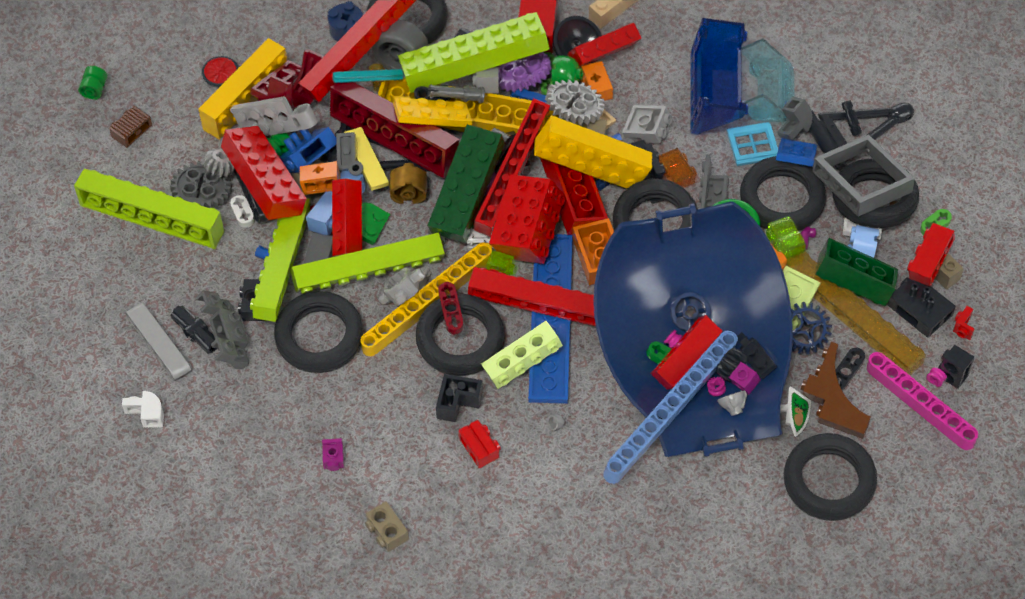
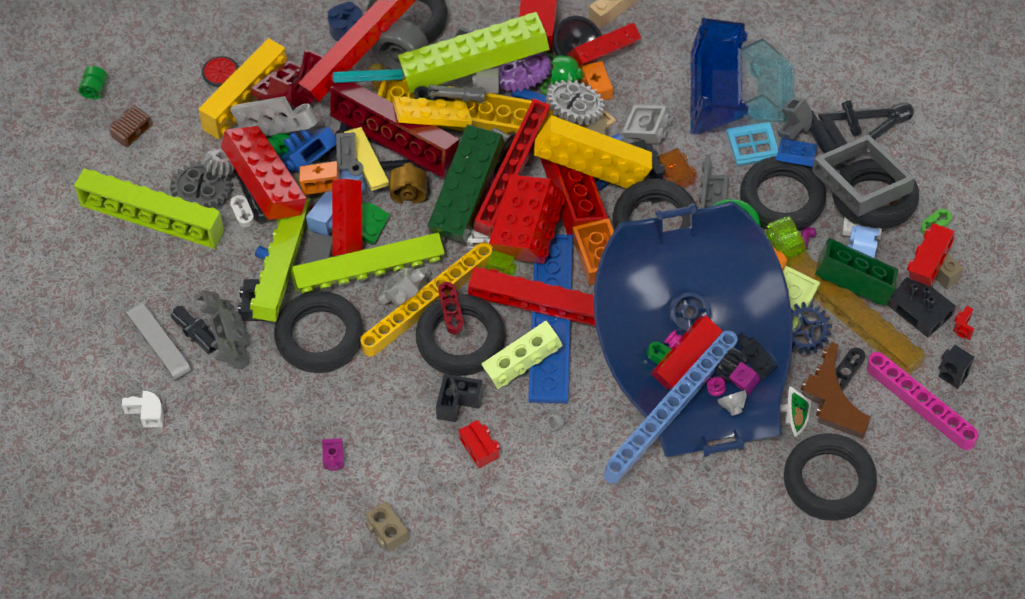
dark pink bush [926,368,947,387] -> none

